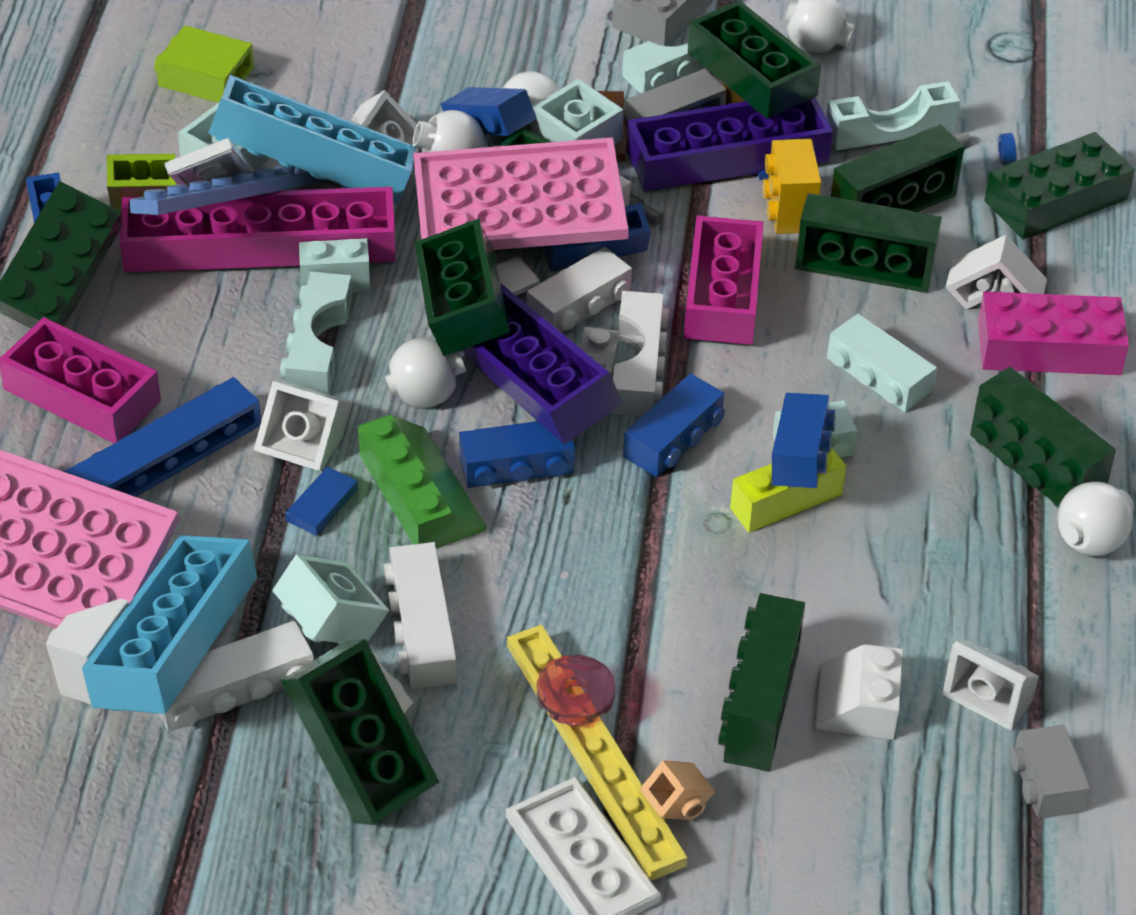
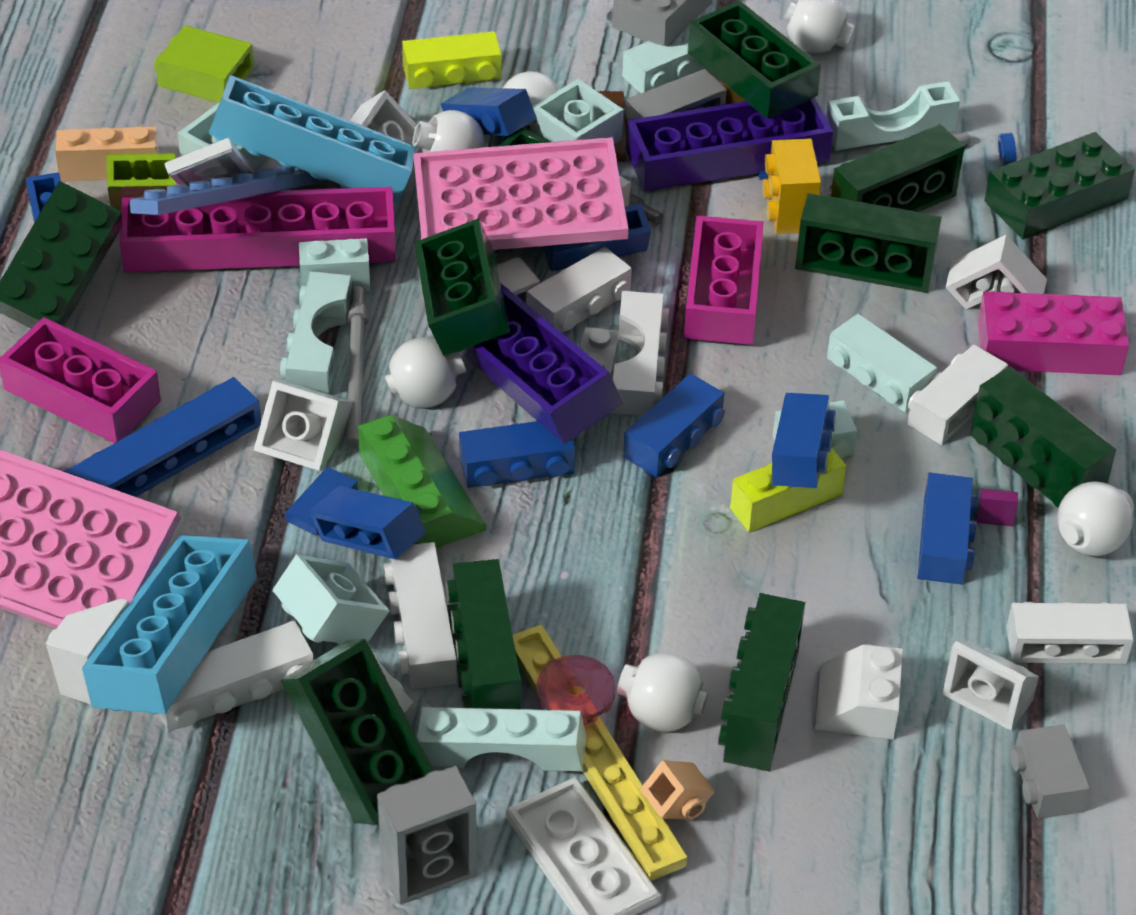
none -> light nougat brick [55,126,159,181]
none -> blue brick [309,486,426,560]
none -> light grey bar [346,286,369,448]
none -> light grey brick [377,766,477,905]
none -> neon yellow brick [402,31,501,89]
none -> light aqua arch [417,707,587,771]
none -> dark green brick [446,559,521,709]
none -> white brick [617,653,708,732]
none -> white brick [907,344,1008,445]
none -> blue brick [917,472,978,585]
none -> magenta tile [976,489,1018,526]
none -> white brick [1006,602,1133,664]

